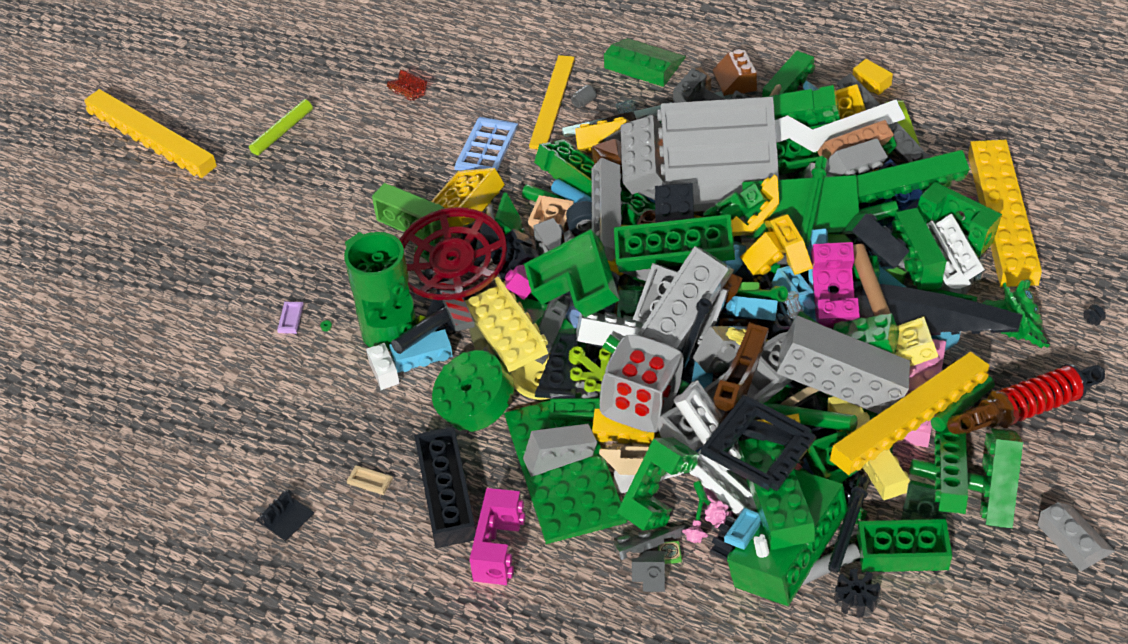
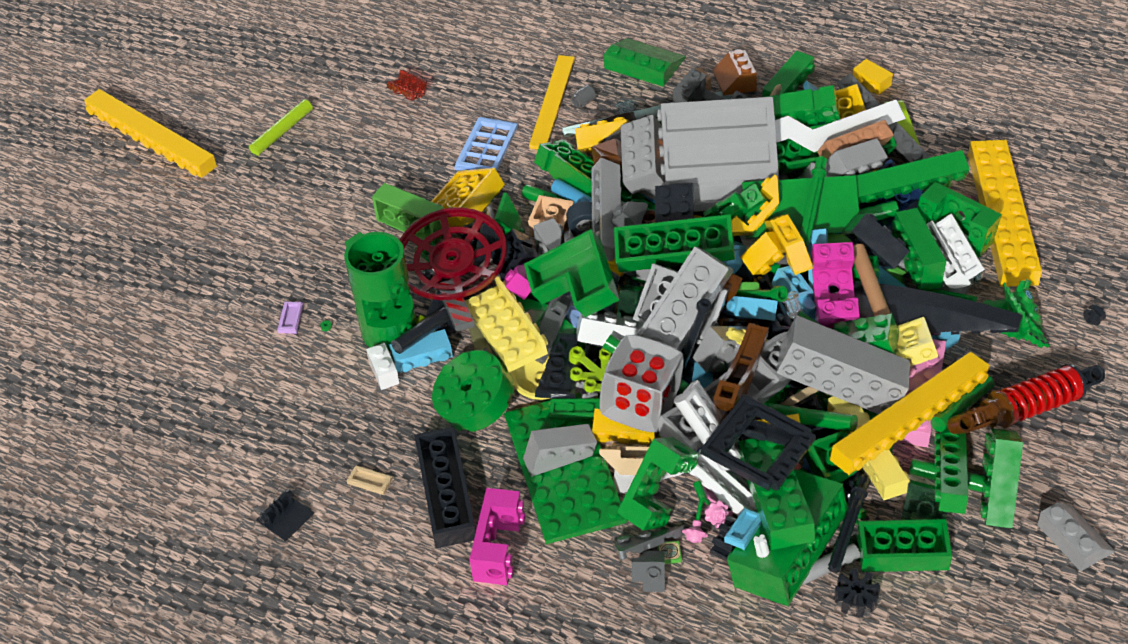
none -> dark grey slope [611,202,648,227]

